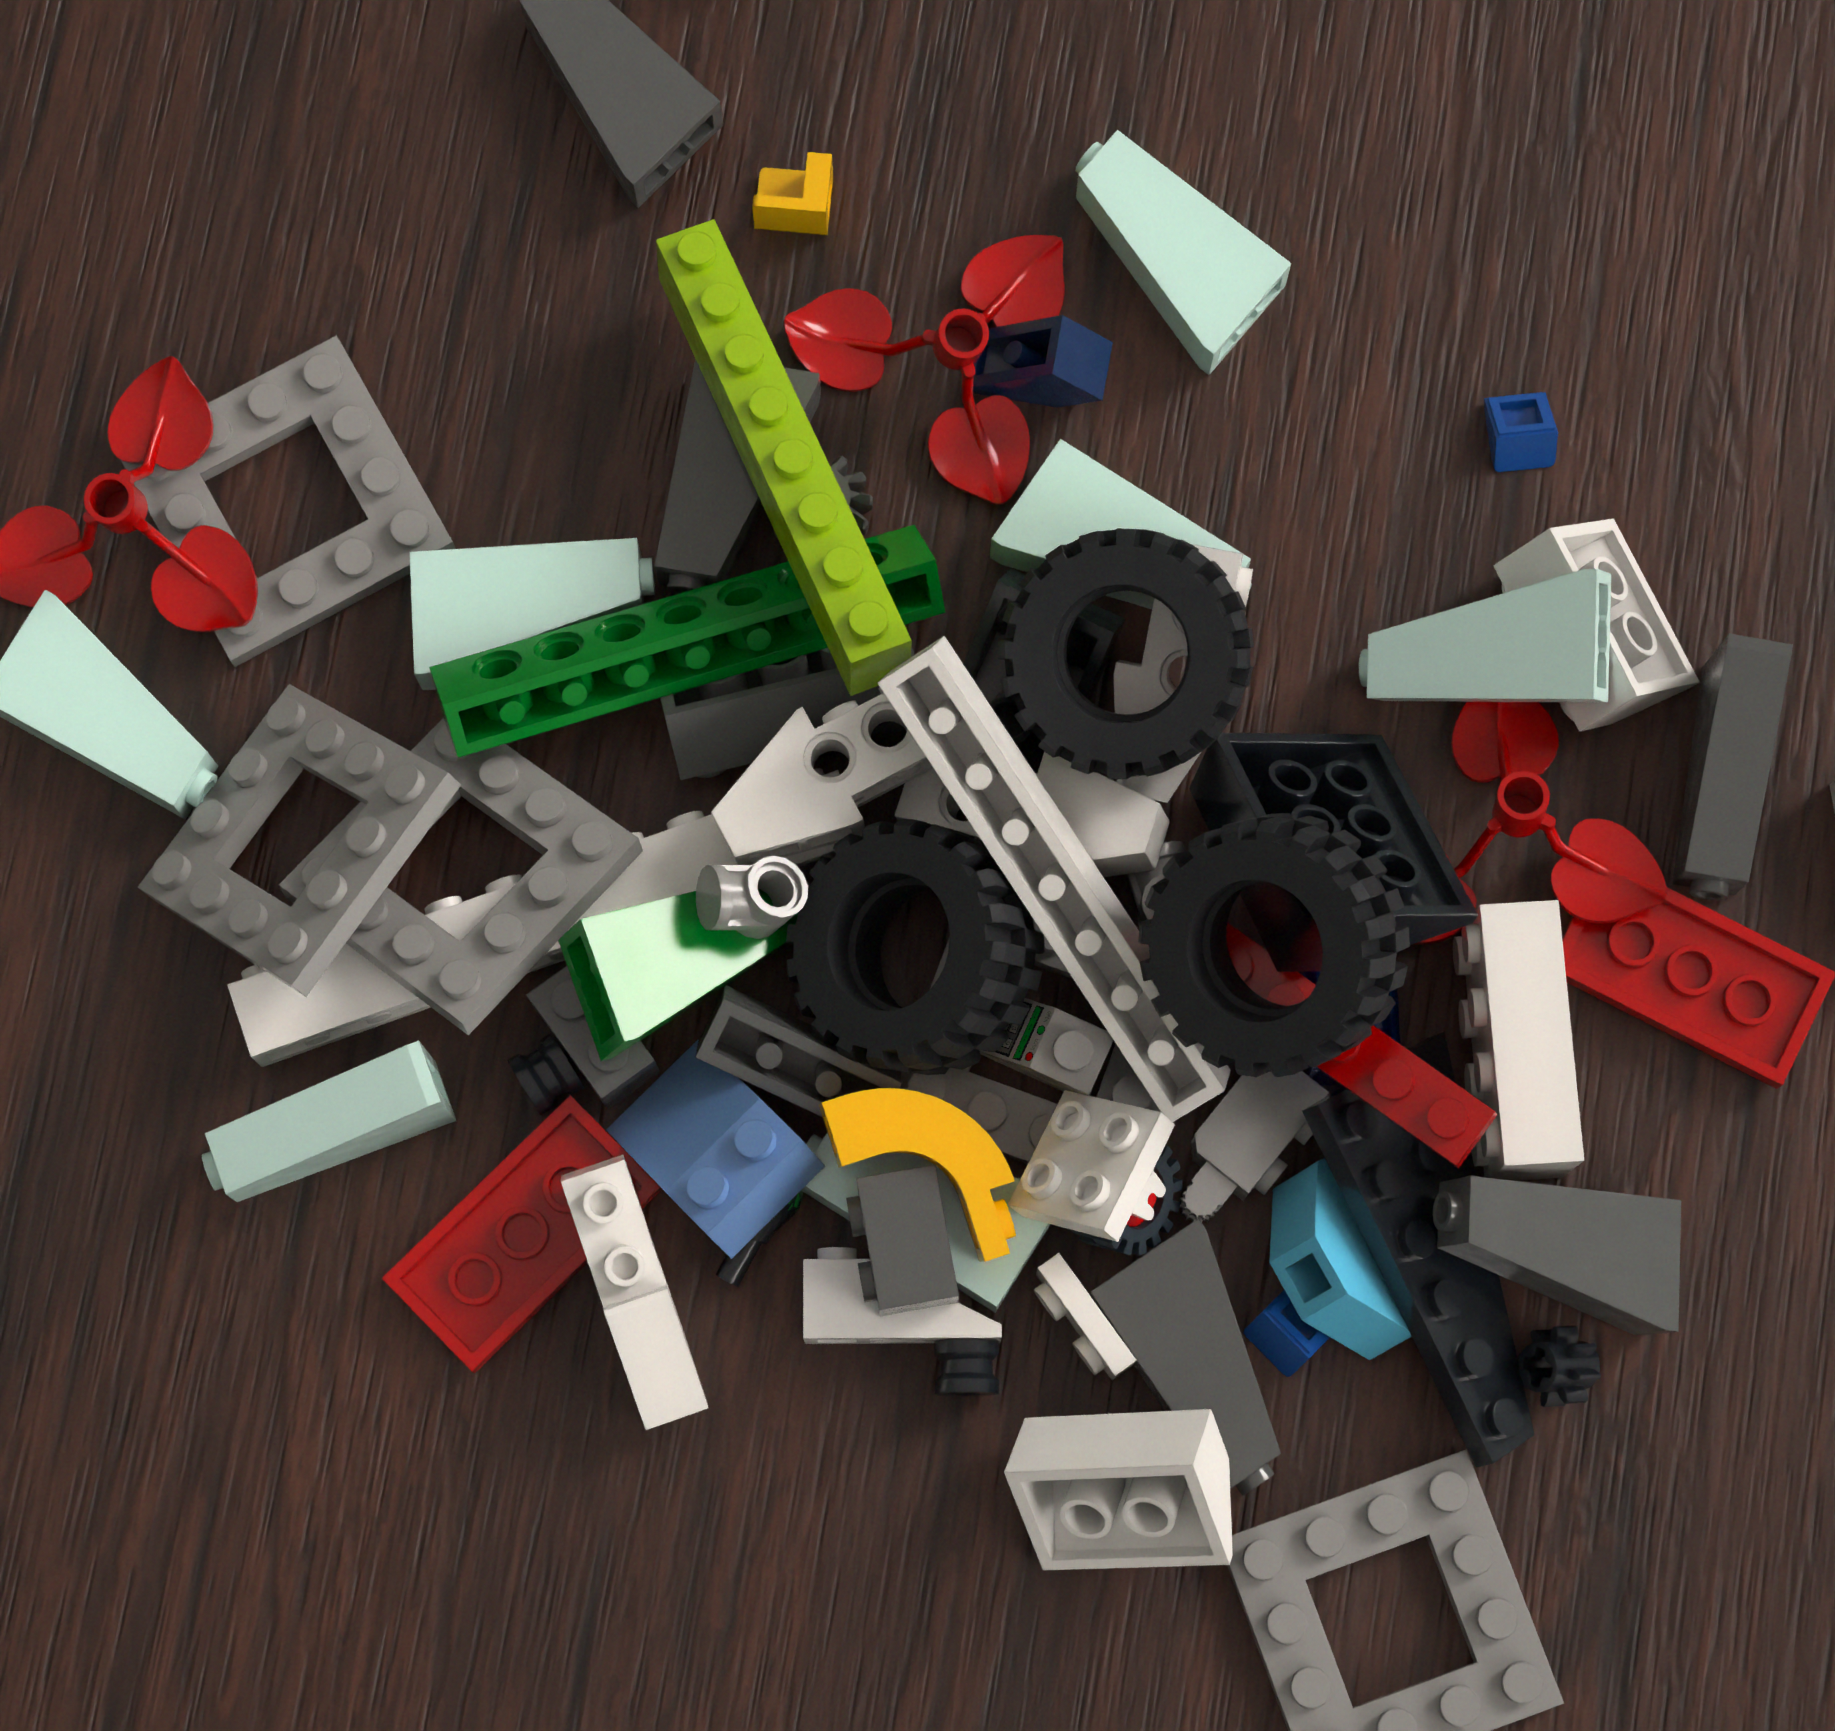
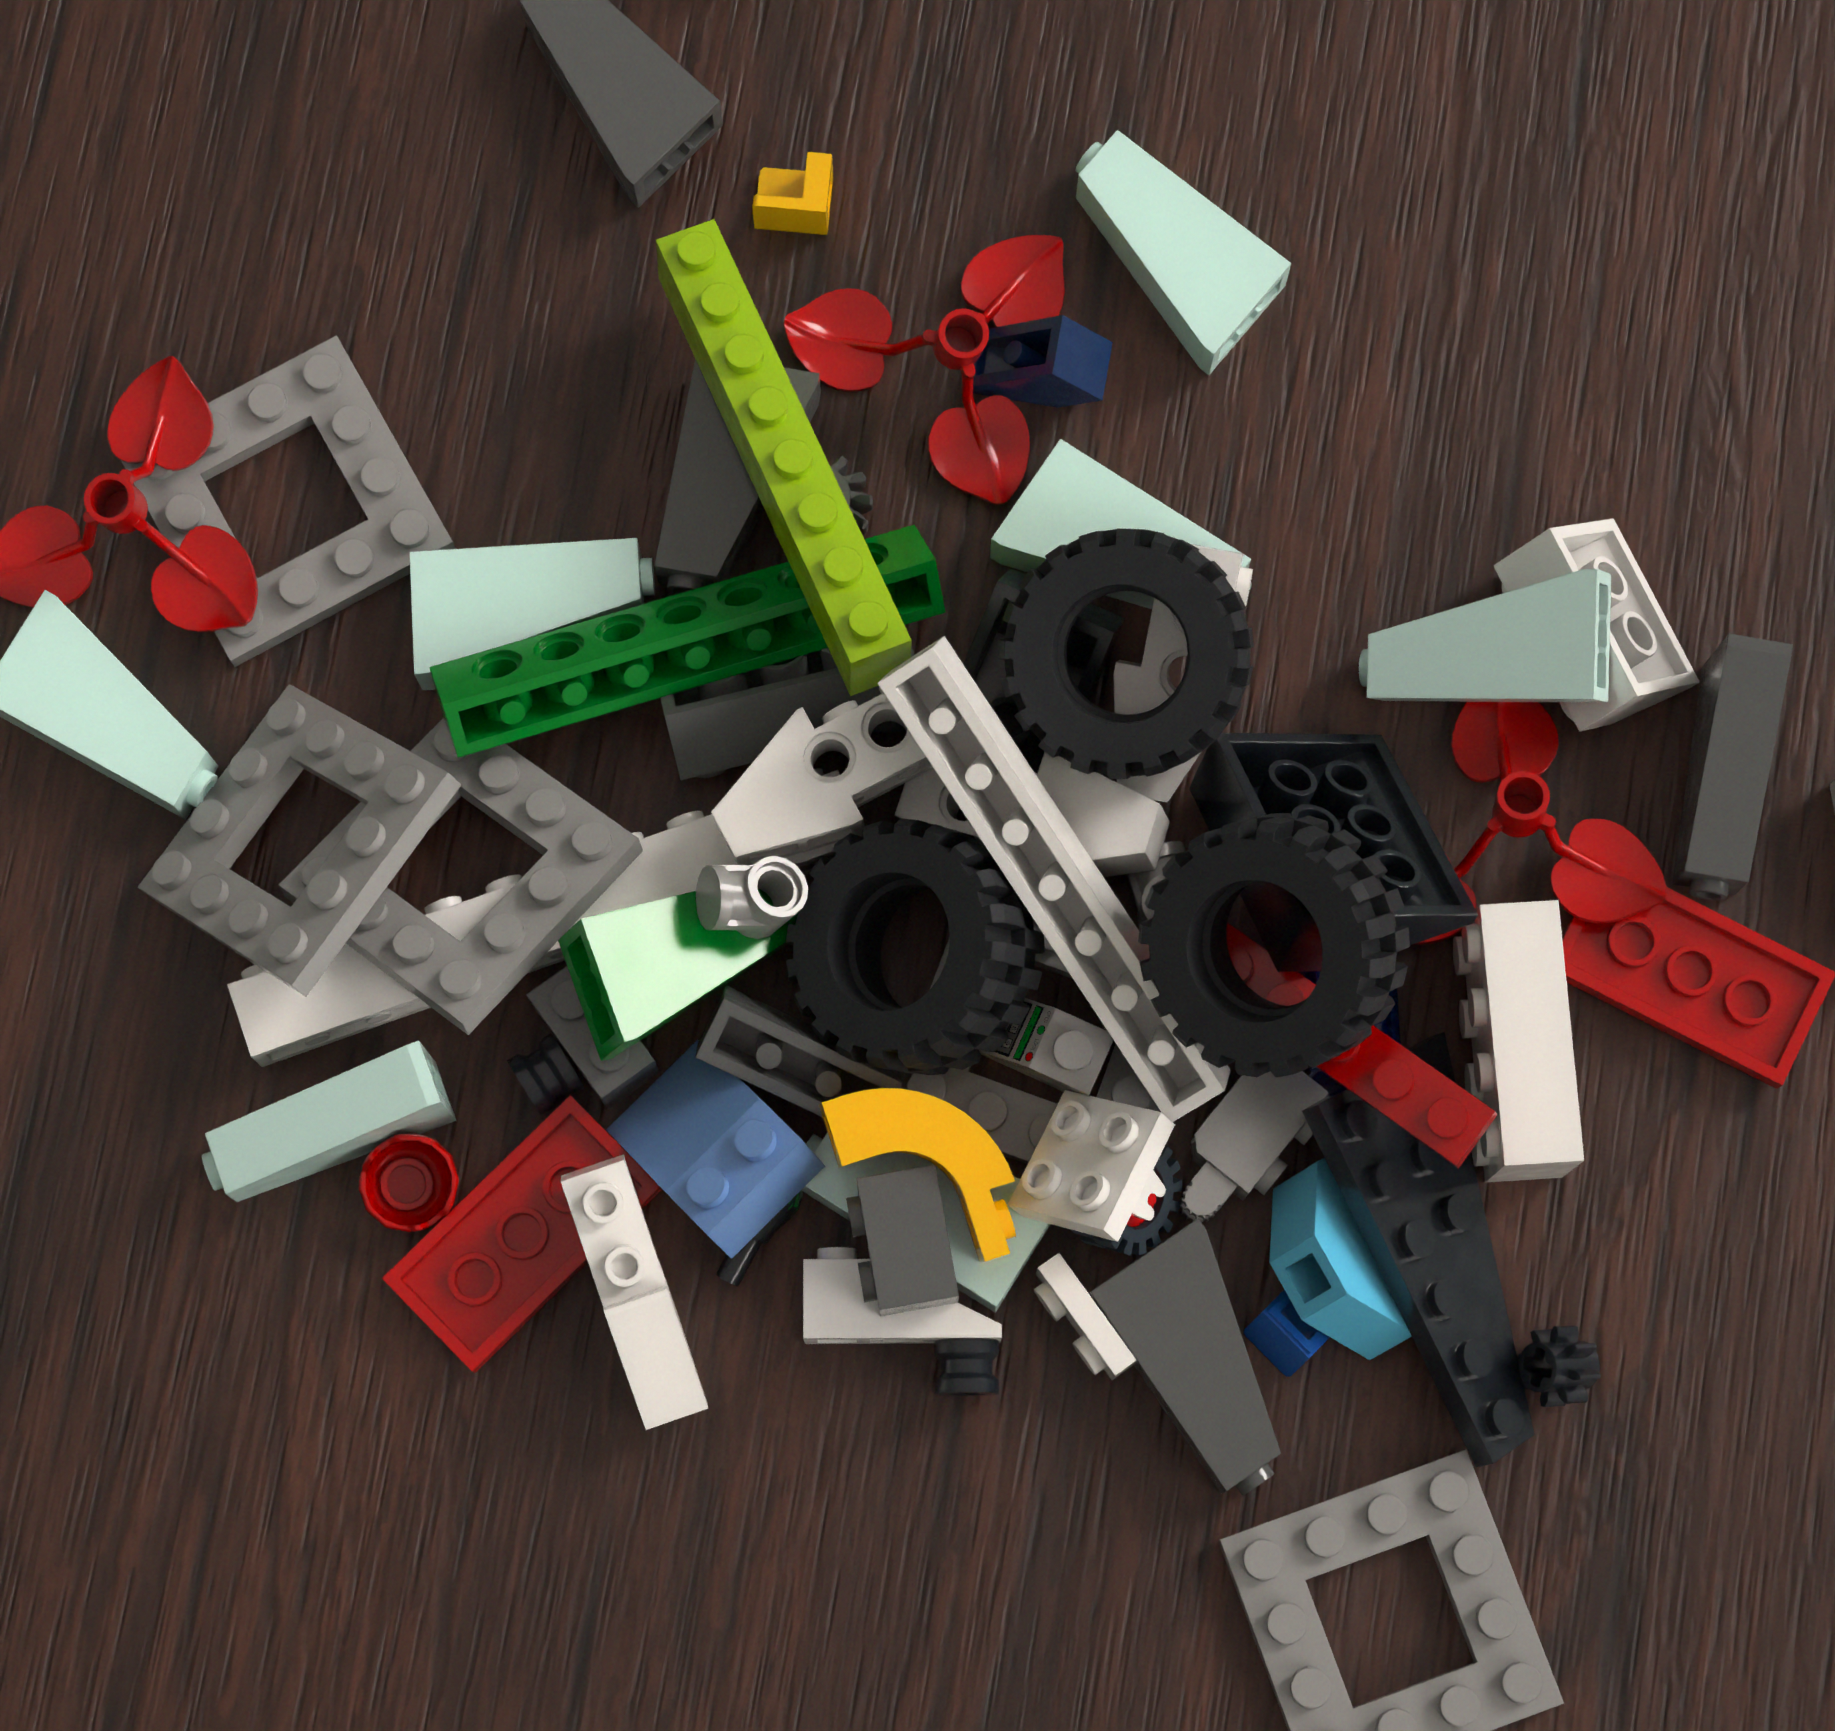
white slope [1004,1409,1233,1570] -> none
dark grey slope [1433,1176,1681,1336] -> none
blue slope [1484,392,1558,472] -> none
none -> red hair [358,1133,460,1232]

